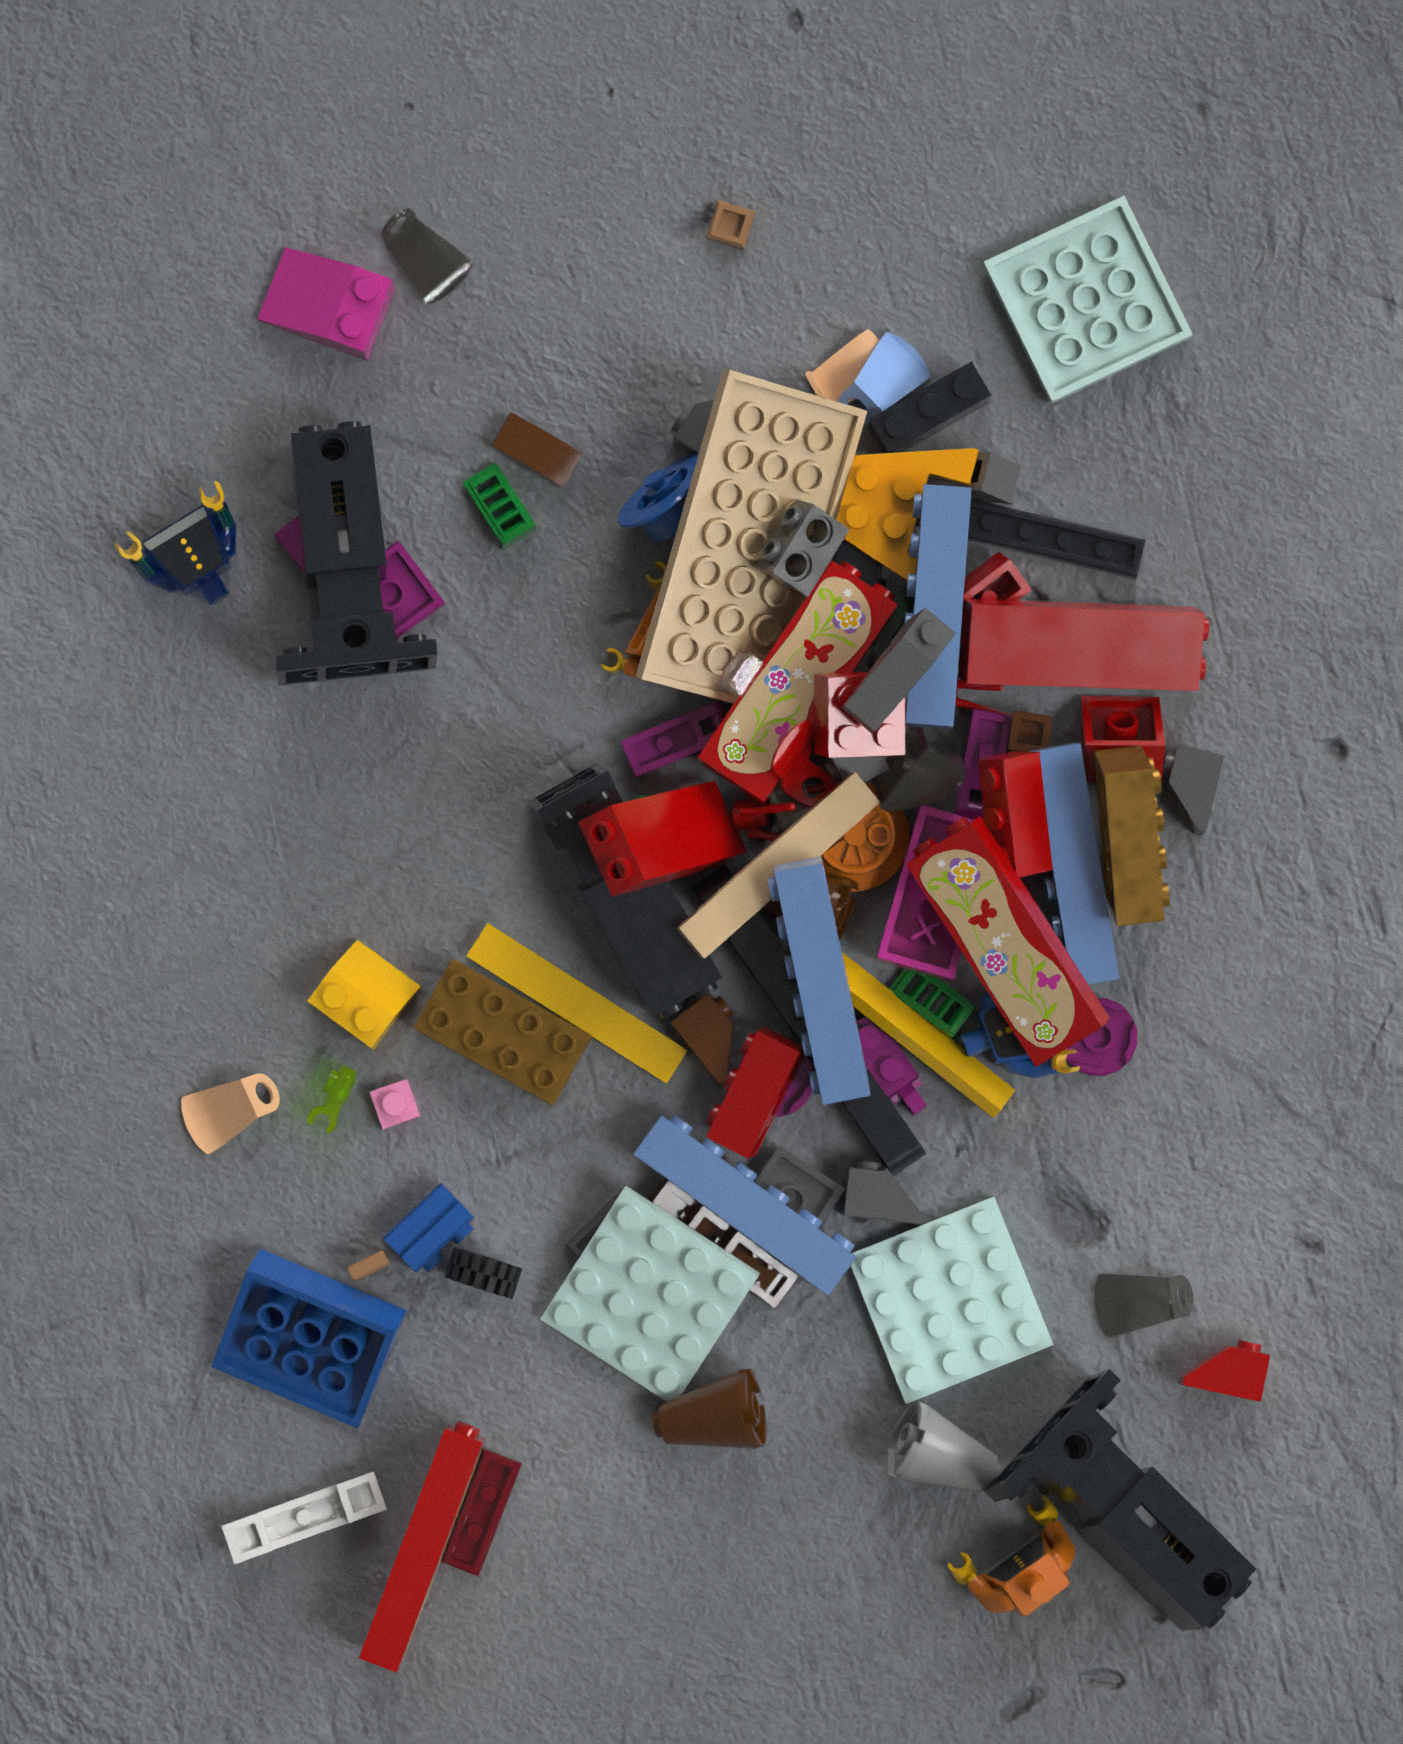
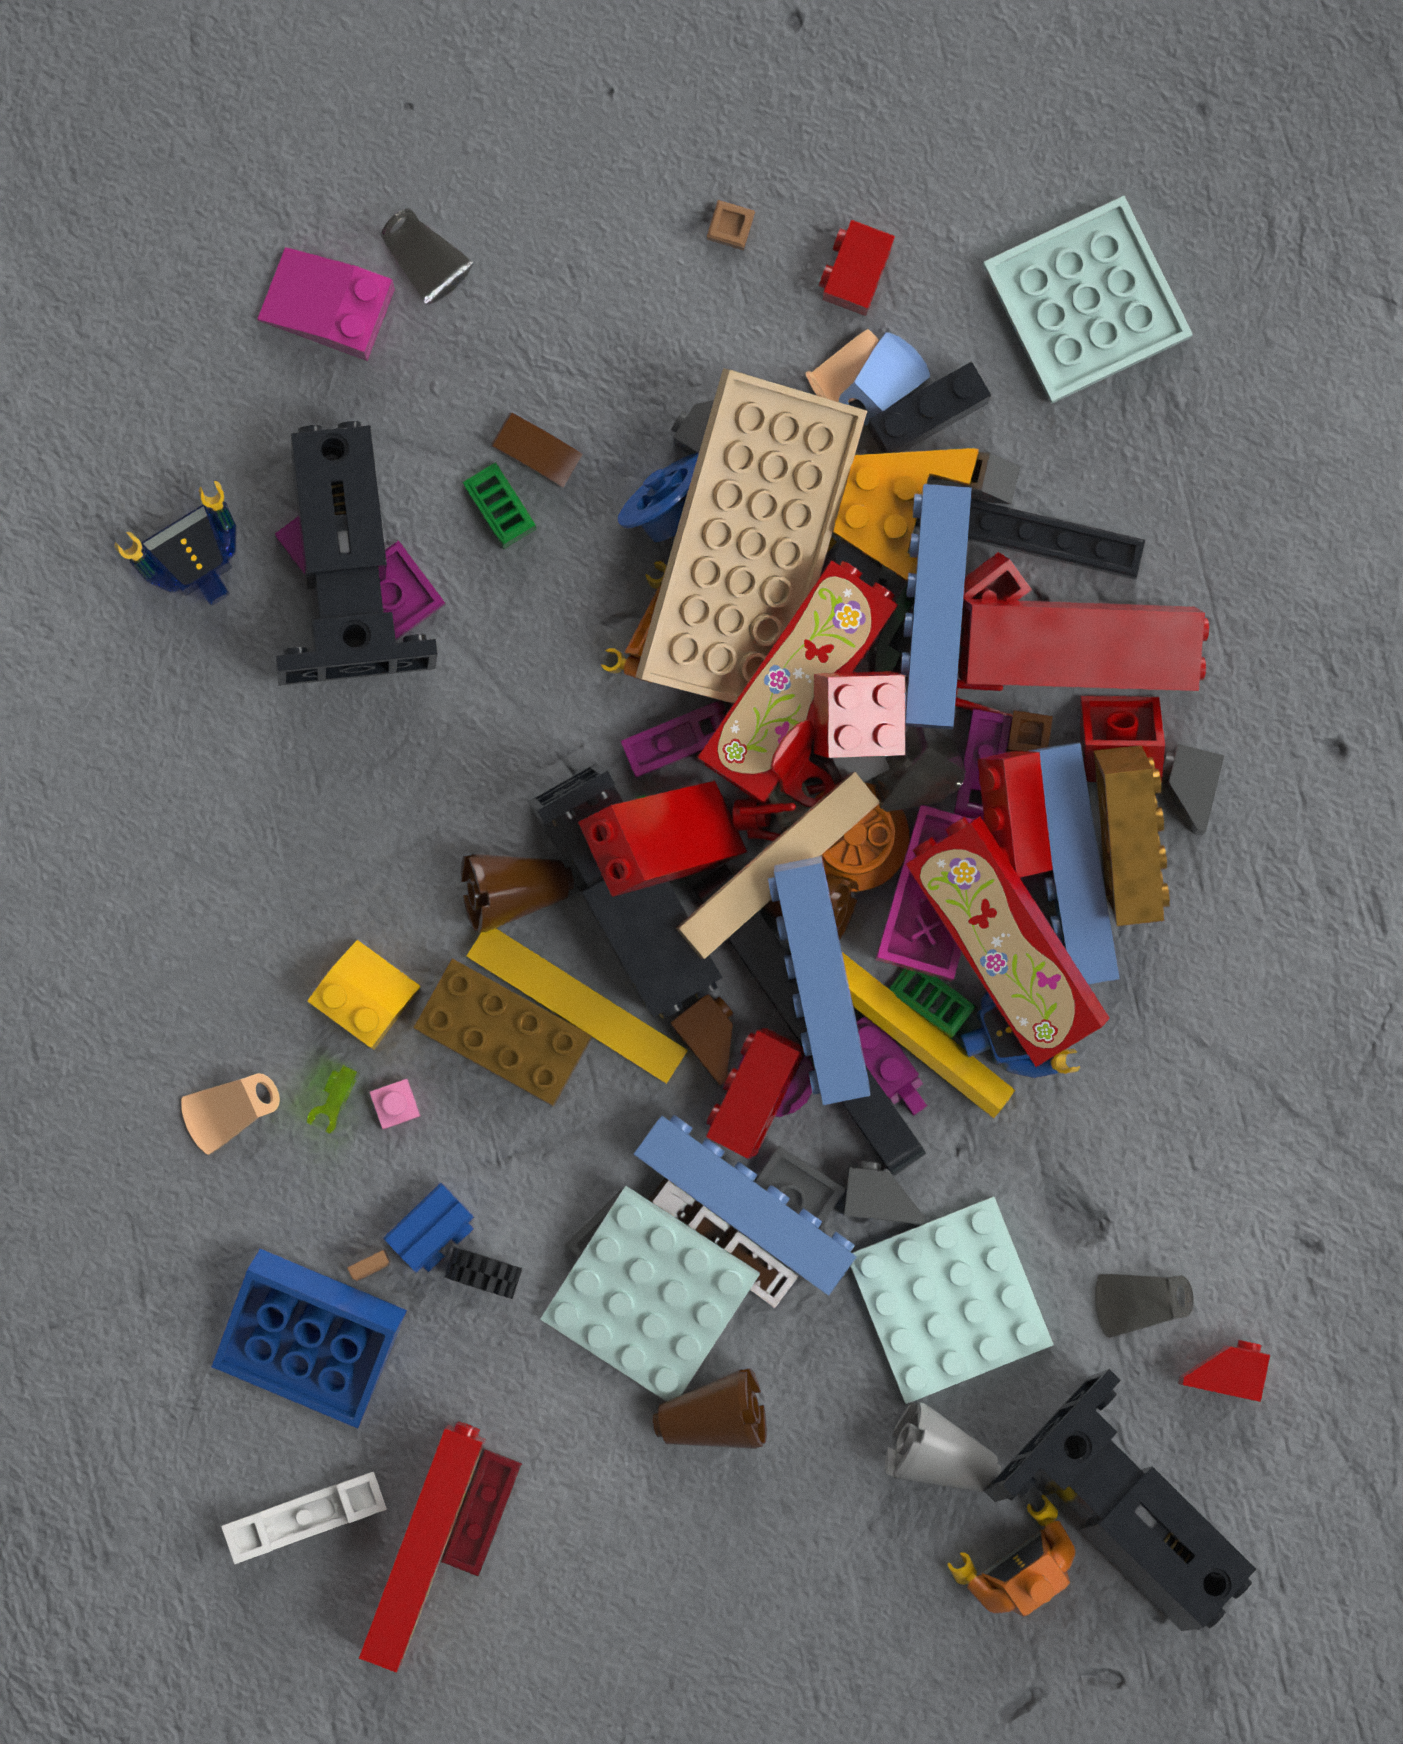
clear tile [717,651,763,696] -> none
dark grey brick [756,500,850,597] -> none
dark grey slope [842,607,956,733] -> none
magenta tile [1066,998,1138,1076] -> none
none -> reddish brown cone [461,854,574,933]
none -> red brick [818,220,895,316]

